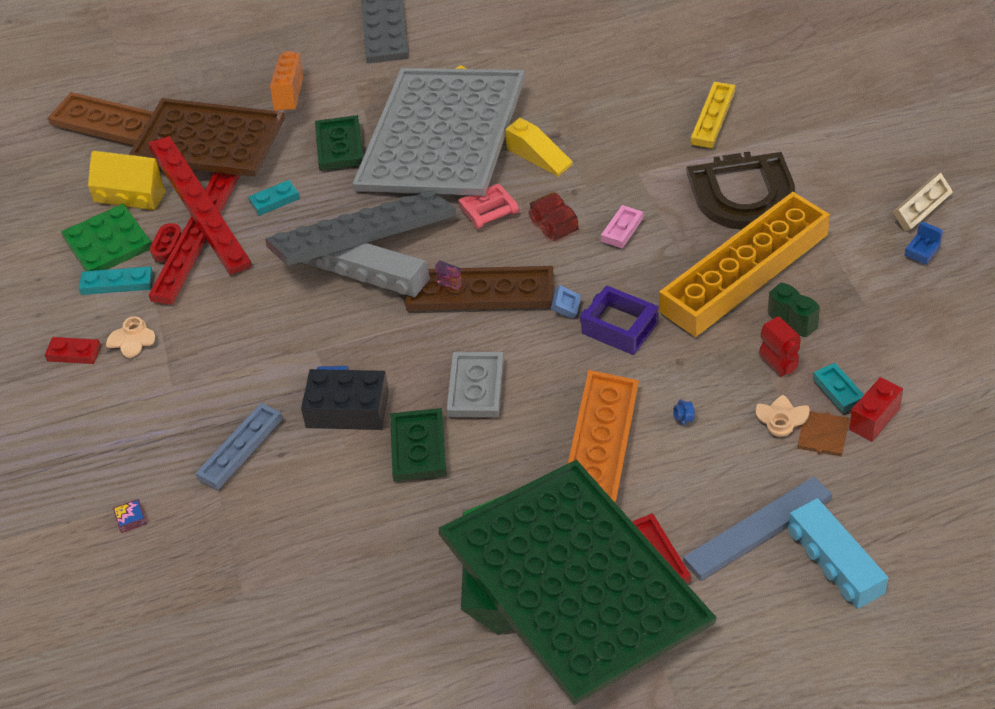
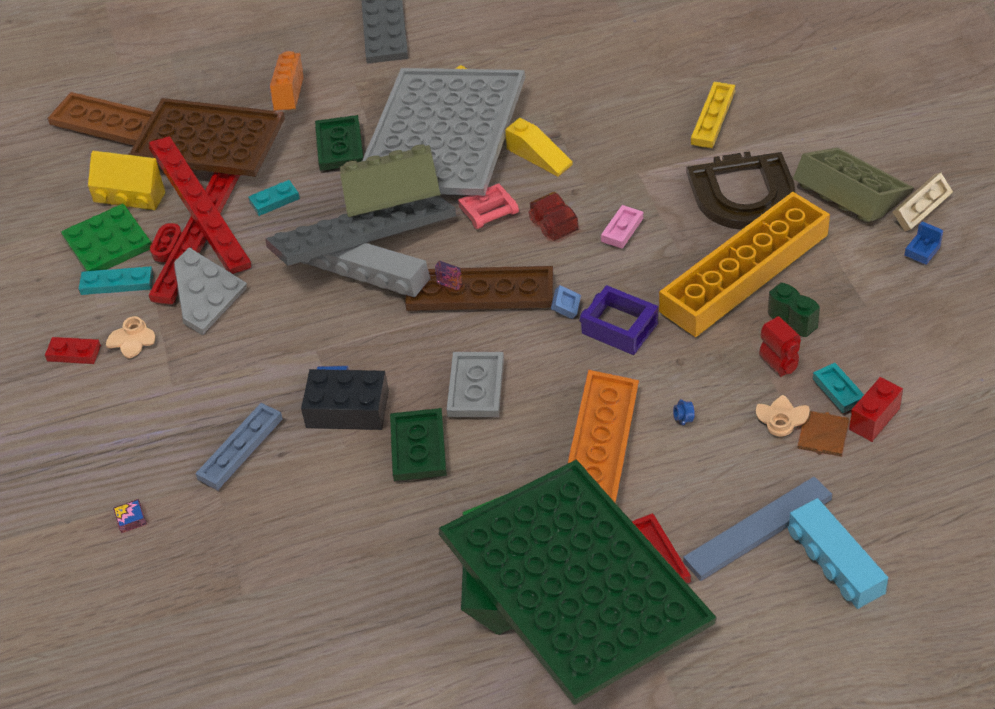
none -> light grey plate [174,247,247,335]
none -> olive slope [340,144,441,217]
none -> olive slope [793,147,914,222]

